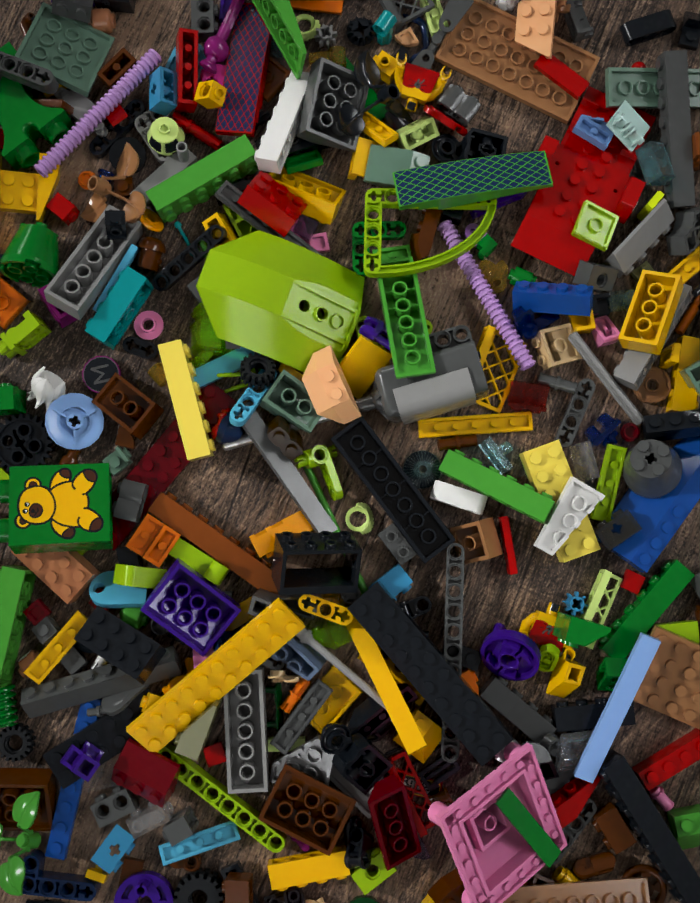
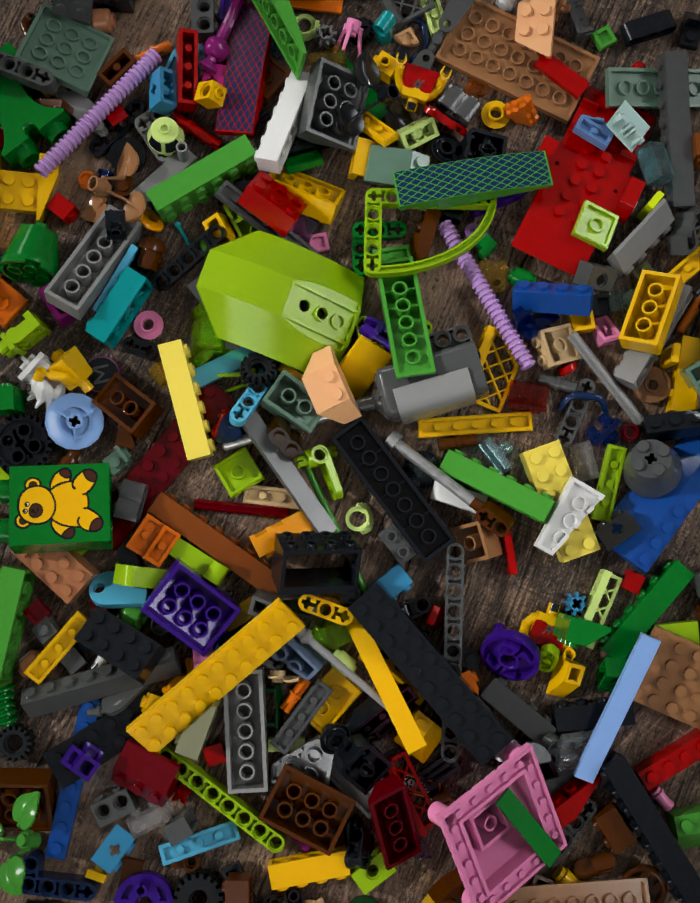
none -> white hips [18,351,52,385]
none -> yellow torso [33,346,94,394]
none -> orange pin [135,40,173,61]
none -> red plant [171,782,193,805]
none -> dark red axle [194,499,289,518]
none -> lime tile [213,446,265,499]
none -> tan tile [243,485,300,510]
none -> yellowish green brick [330,648,357,677]
none -> bright pink plant [331,17,364,58]
none -> piece [384,431,515,537]
none -> red plate [427,605,445,628]
none -> clear orange tile [464,76,488,97]
none -> yellow piece [481,100,509,129]
none -> orange rock [503,93,539,127]
none -> dark blue animal [556,392,609,416]
none -> red tile [558,361,578,376]
none -> bright green plate [590,25,617,52]

